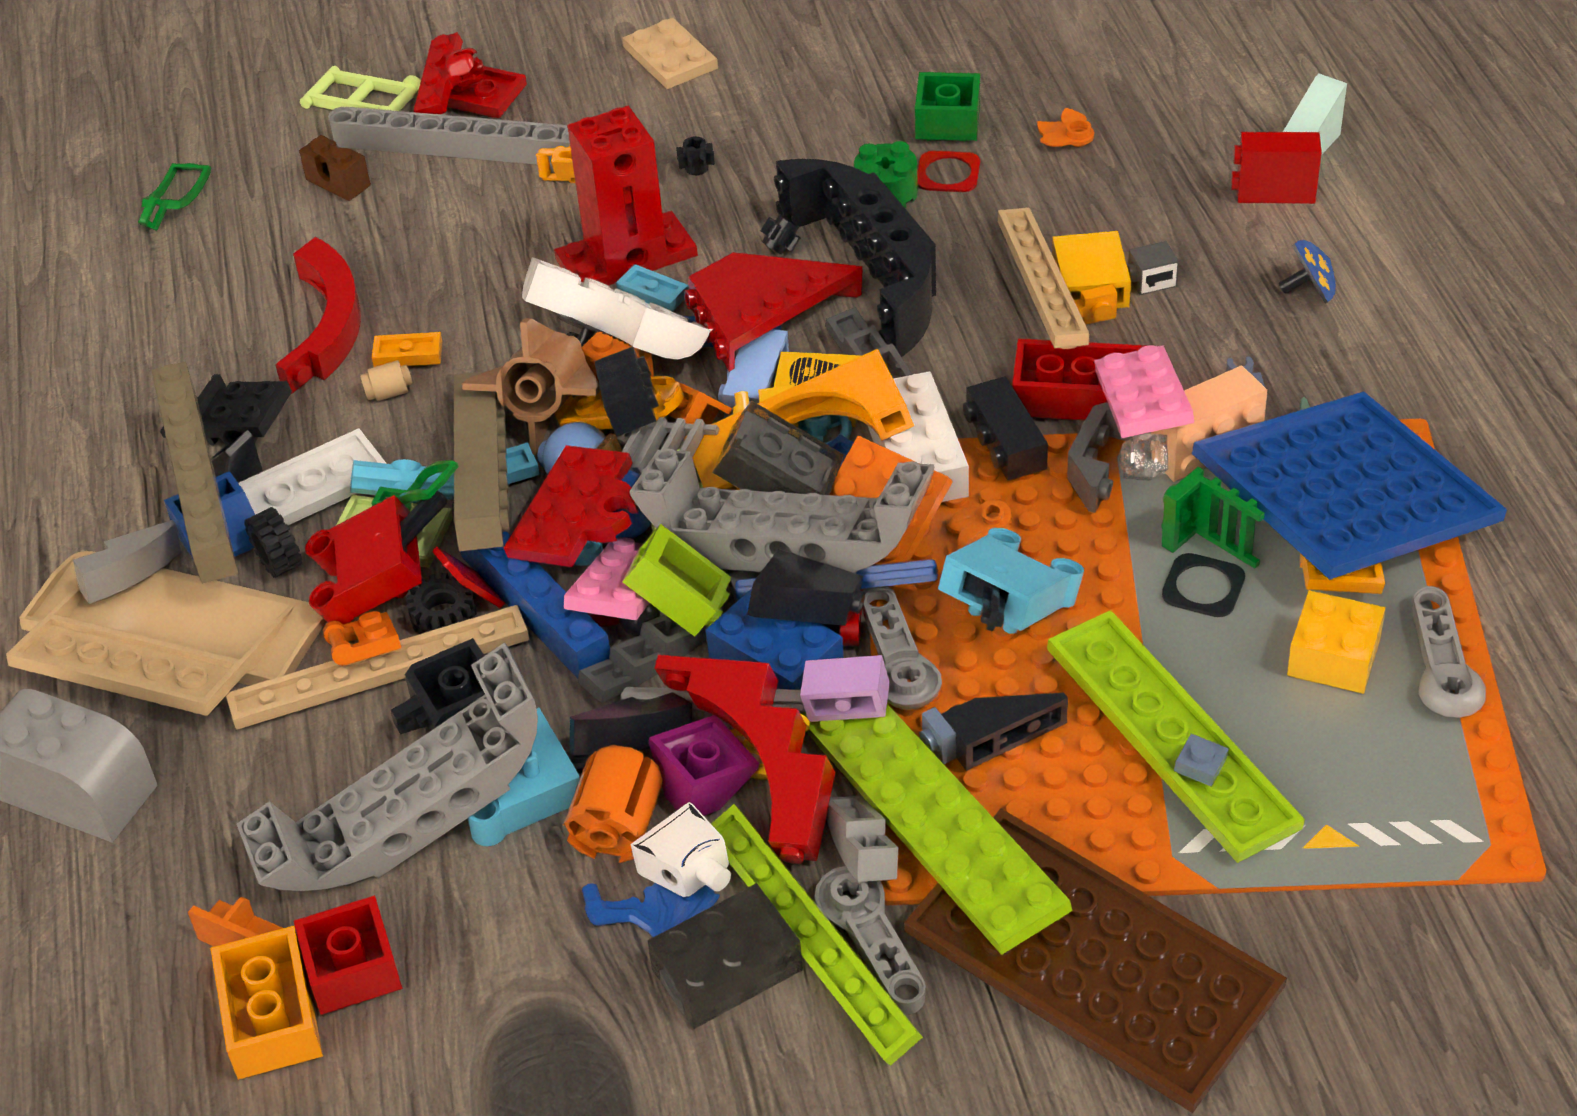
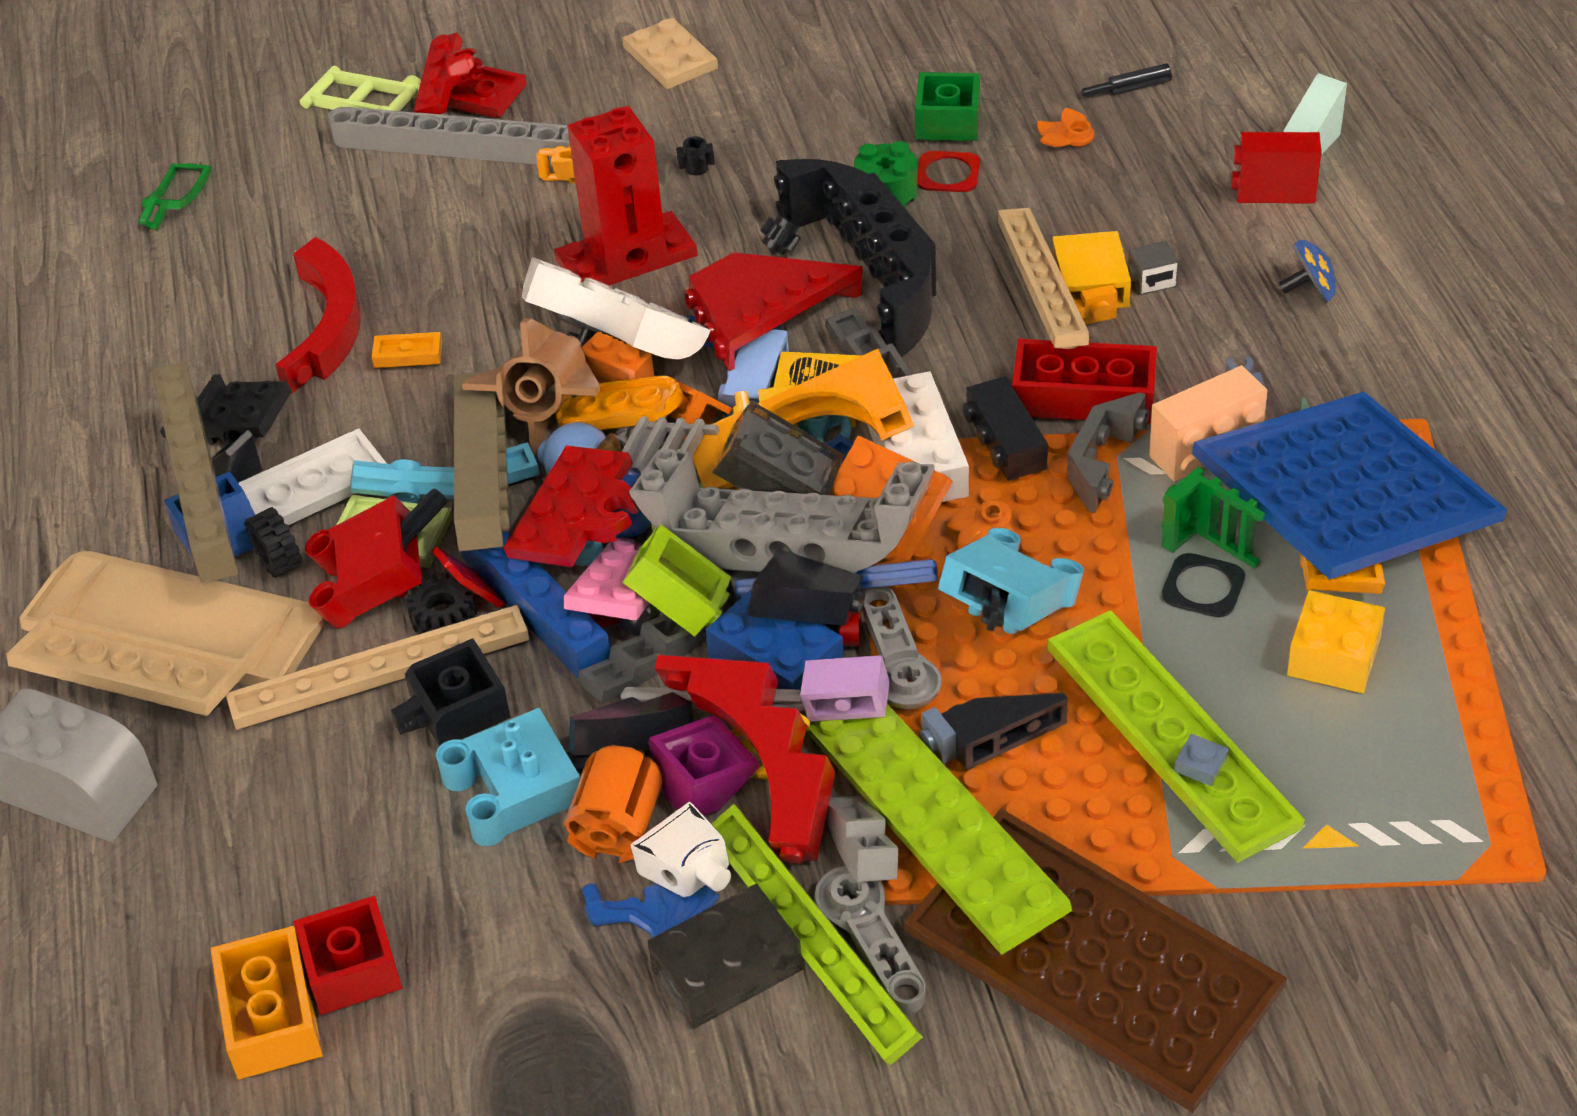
light grey slope [73,520,181,604] -> none
orange panel [188,897,283,947] -> none
light grey slope [237,642,538,891] -> none
reddish brown brick [299,135,371,201] -> none
orange plate [323,611,402,666] -> none
tan brick [360,360,413,402] -> none
green sword [371,460,459,510] -> none
black brick [594,347,659,436] -> none
medium azure plate [616,264,689,312] -> none
bright pink plate [1094,345,1194,438] -> none
clear brick [1119,433,1168,481] -> none
light grey beam [1412,586,1486,718] -> none
none -> black axle [1081,63,1172,97]

